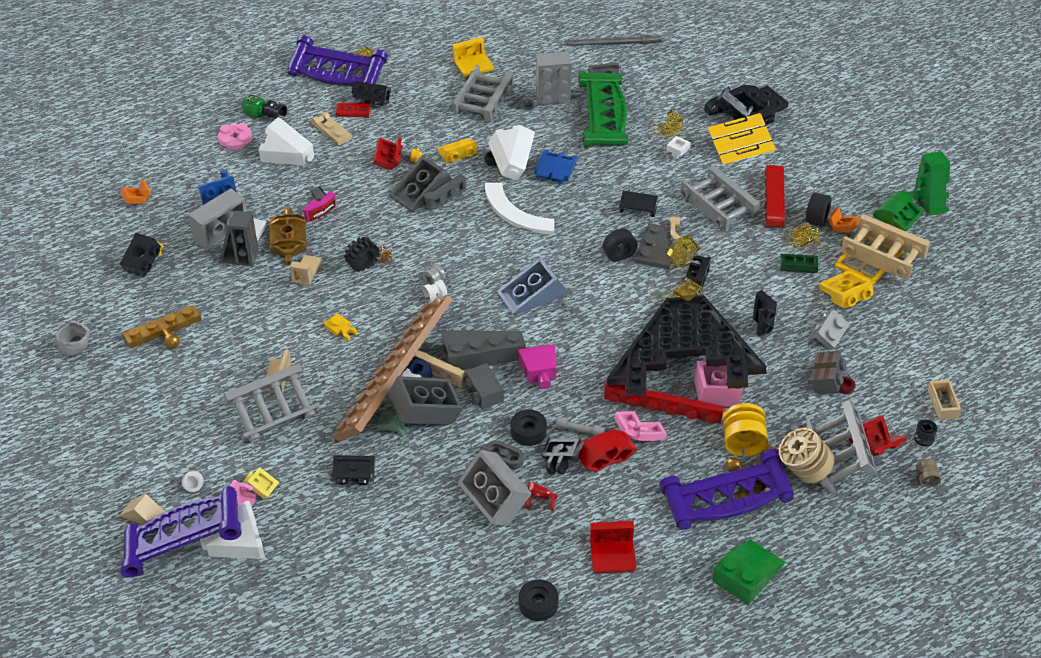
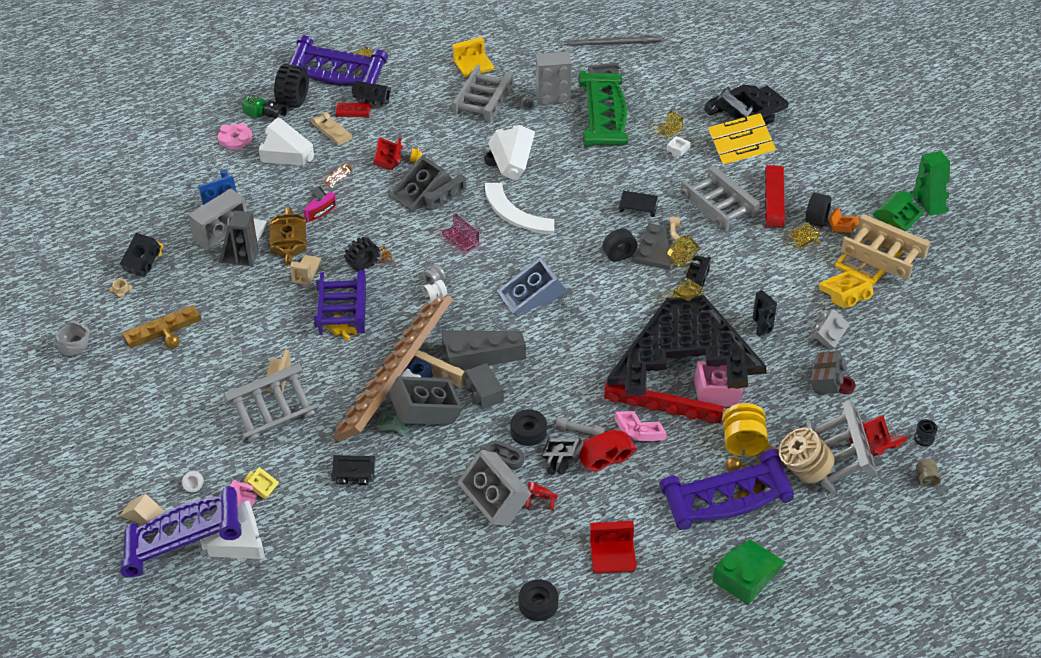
orange bracket [120,180,151,204] -> none
yellow bracket [438,138,477,163] -> none
dark pink torso [518,344,556,389] -> none
blue plate [535,149,578,184] -> none
dark green plate [780,253,818,273] -> none
tan piece [928,380,961,420] -> none
none -> tan plate [110,279,132,297]
none -> black tyre [274,64,309,108]
none -> dark purple fence [314,270,366,335]
none -> clear orange axle [324,163,352,187]
none -> clear pink panel [442,214,479,254]

